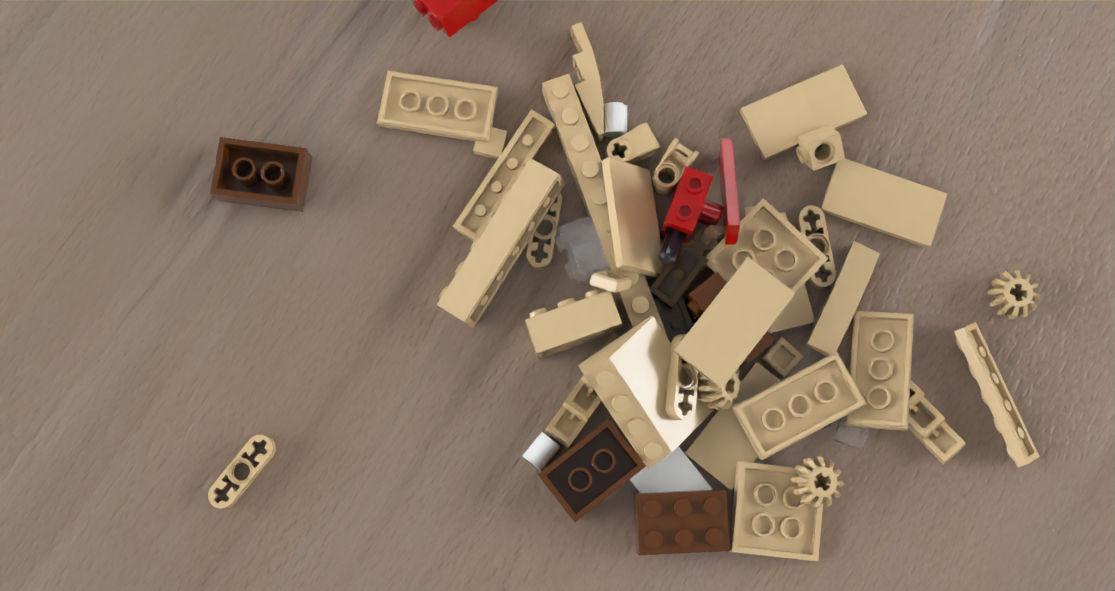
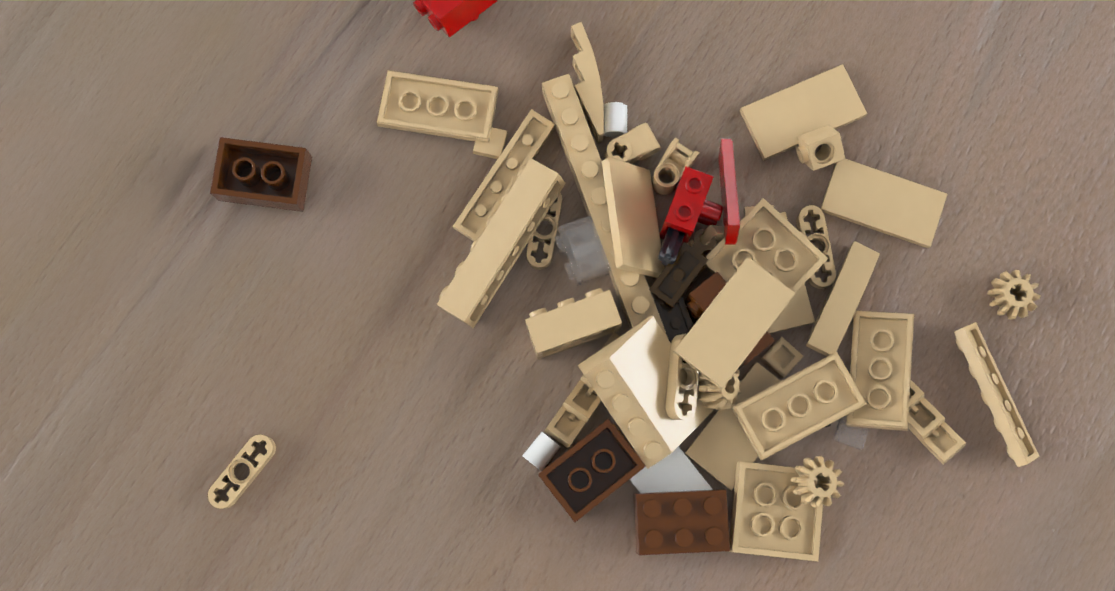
tan tile [590,270,632,293] -> none

